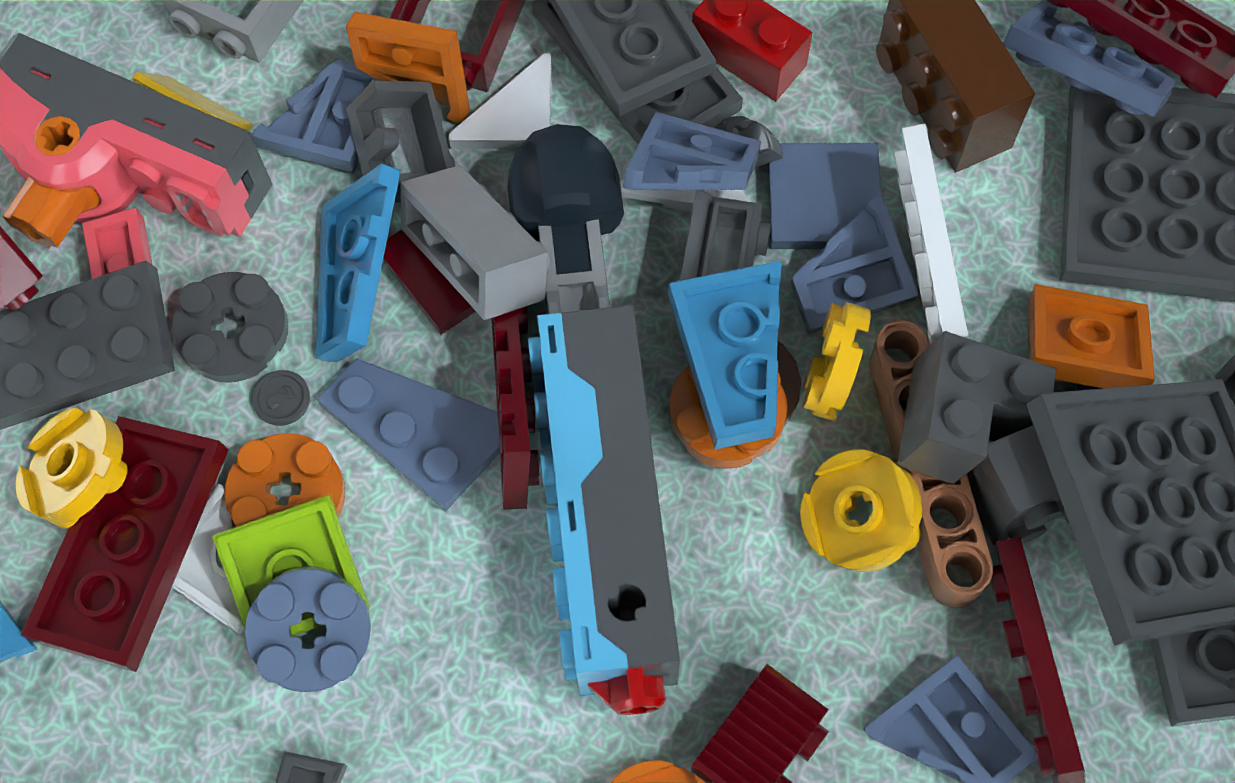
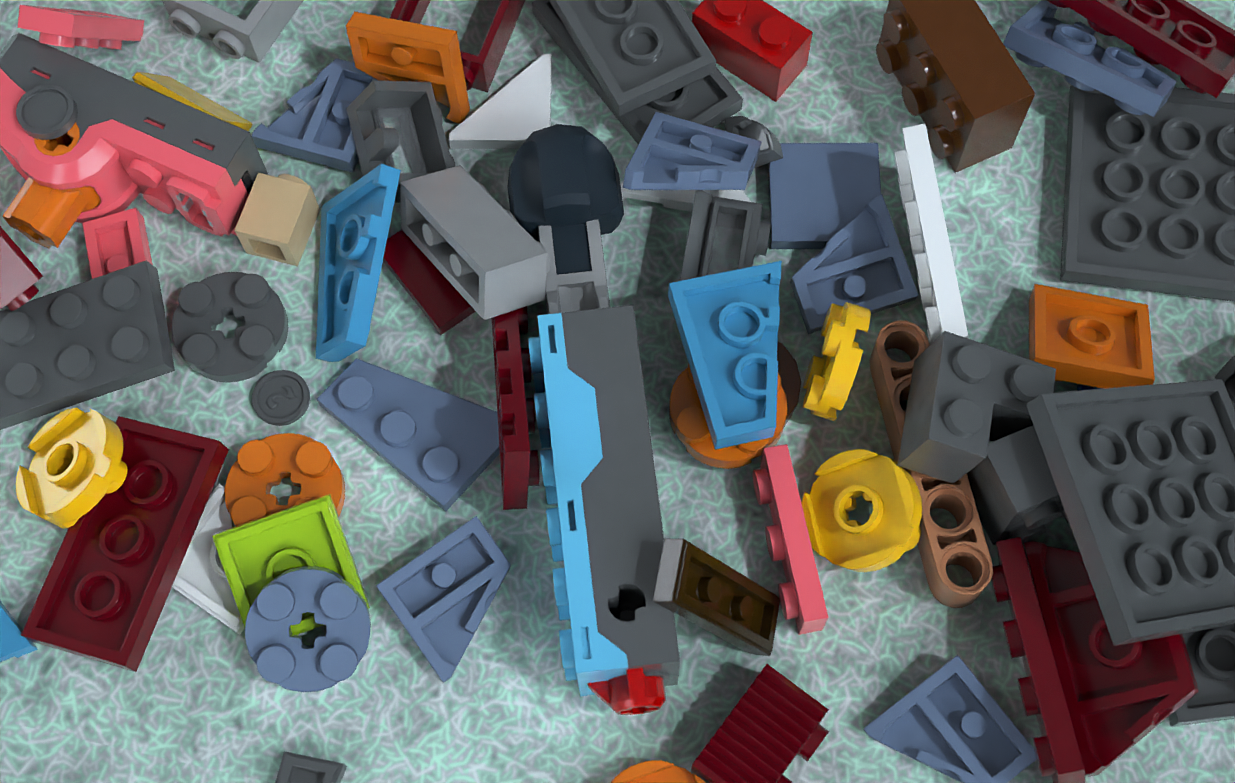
none -> dark grey piece [16,84,78,140]
none -> coral plate [17,5,144,50]
none -> tan brick [234,172,320,267]
none -> sand blue wing [376,516,511,683]
none -> dark brown tile [653,538,780,656]
none -> coral plate [752,444,828,635]
none -> dark red wing [1024,541,1199,777]

